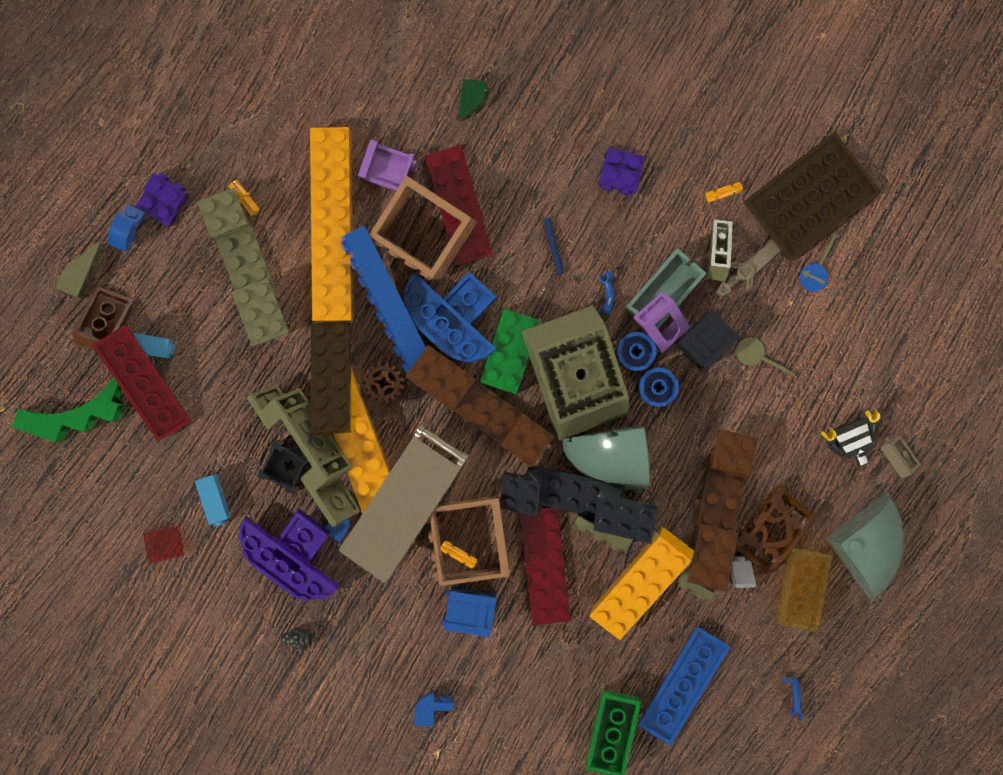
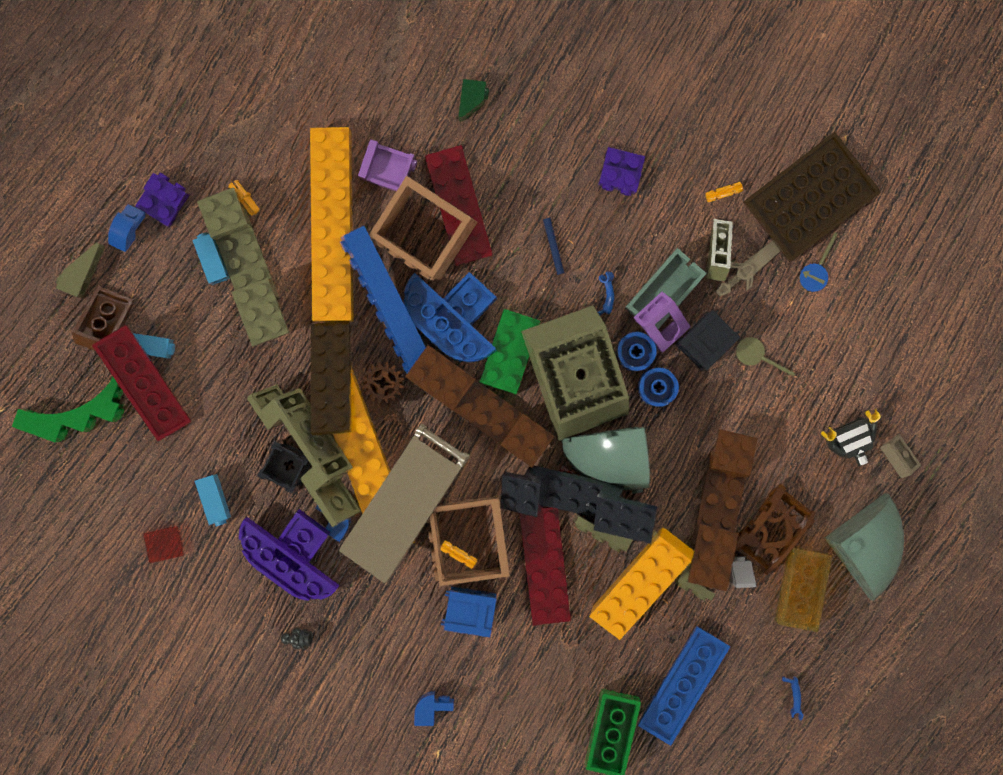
none -> dark azure brick [192,232,230,285]

